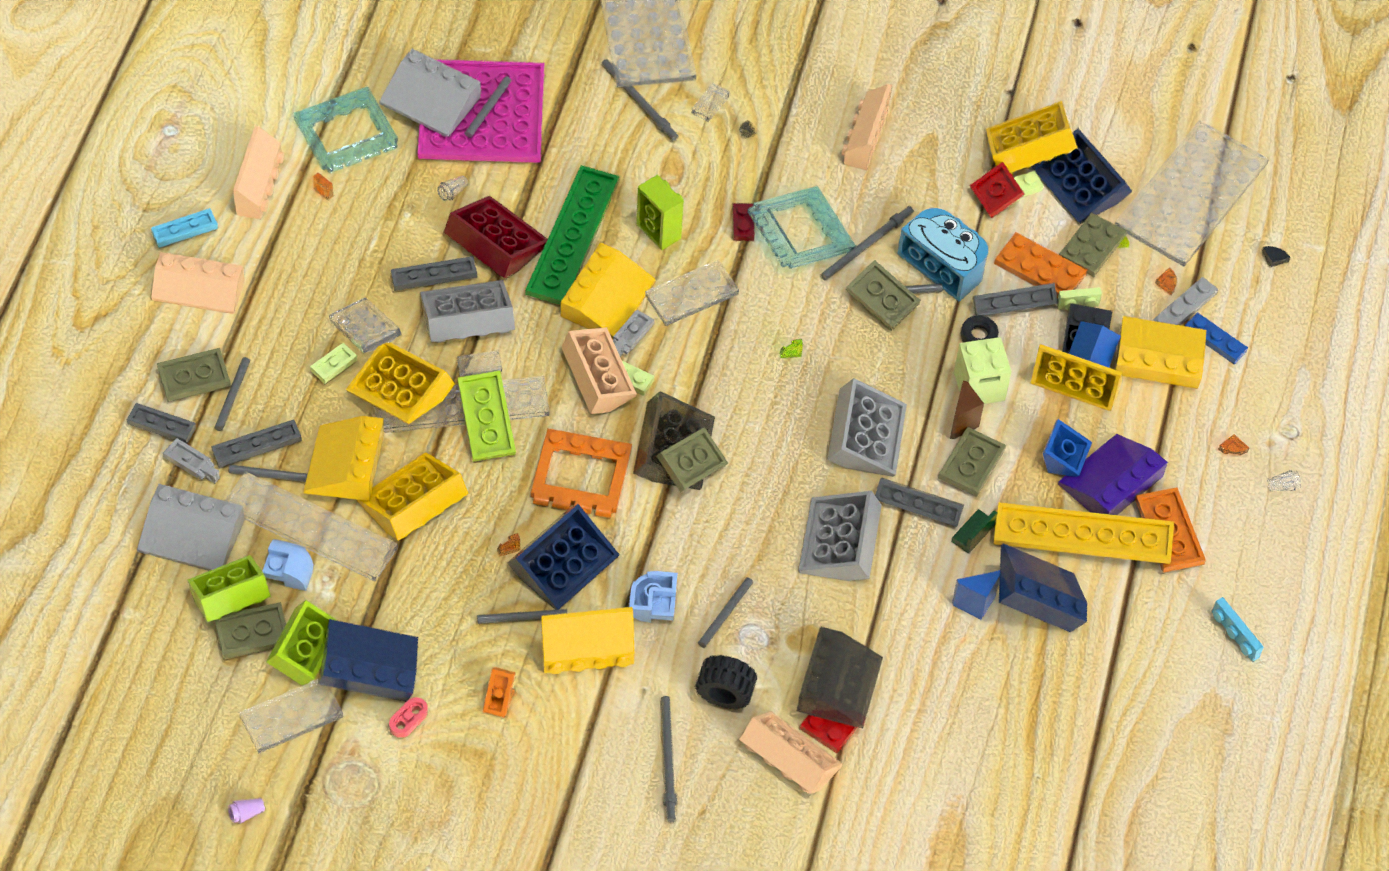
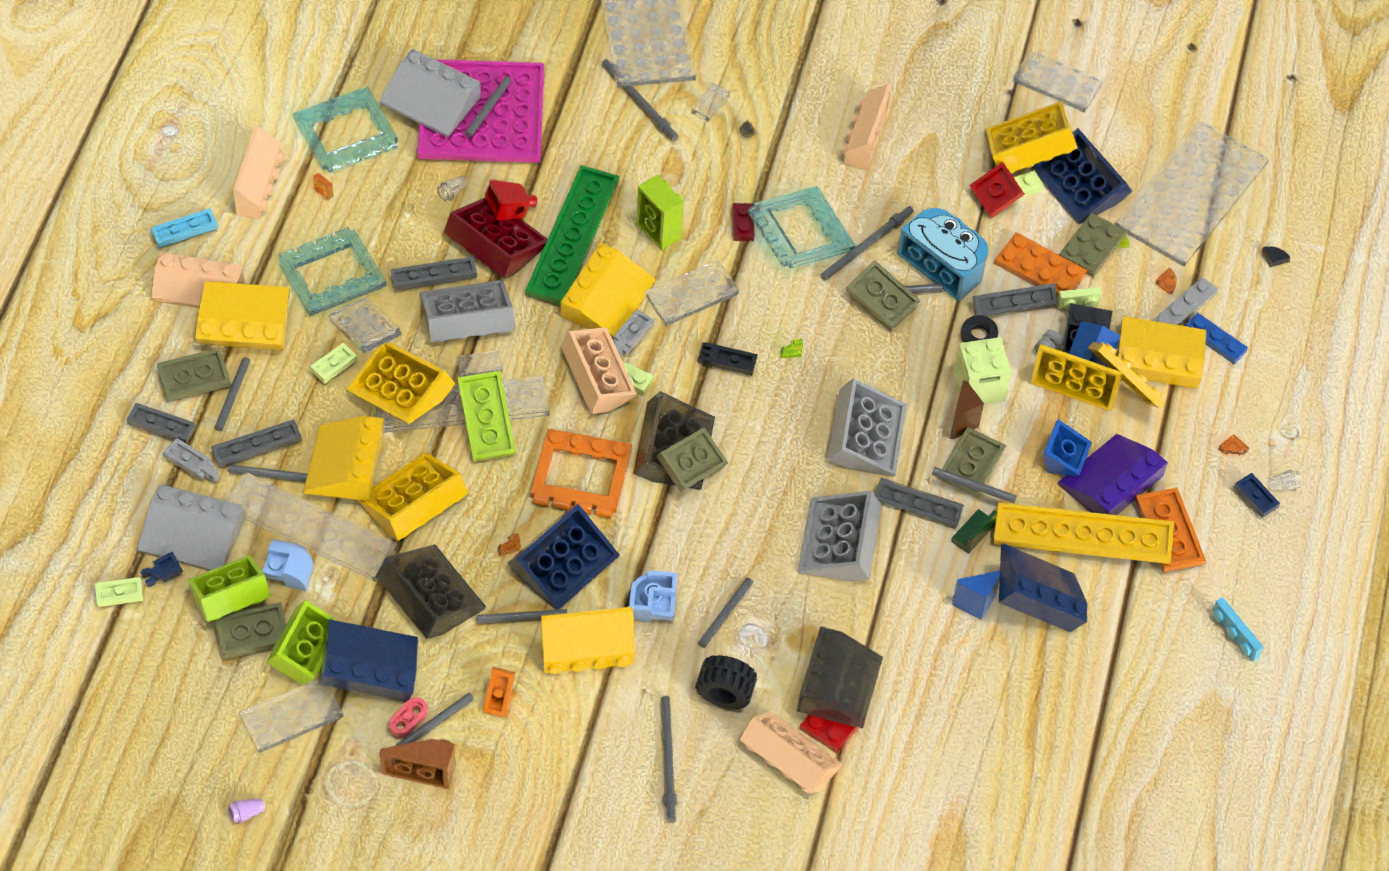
none -> yellowish green plate [95,577,143,607]
none -> dark blue plate [140,551,183,587]
none -> yellow slope [196,281,290,350]
none -> clear light blue hinge [278,227,387,316]
none -> clear smoke slope [376,544,486,639]
none -> dark orange slope [379,739,456,789]
none -> dark grey bar [395,693,474,746]
none -> red torso [484,179,537,220]
none -> black hinge [697,342,758,376]
none -> dark grey bar [932,467,1017,503]
none -> clear plate [1013,50,1102,112]
none -> light grey wheel [1034,330,1063,353]
none -> yellow plate [1088,342,1165,408]
none -> dark blue plate [1234,473,1280,518]

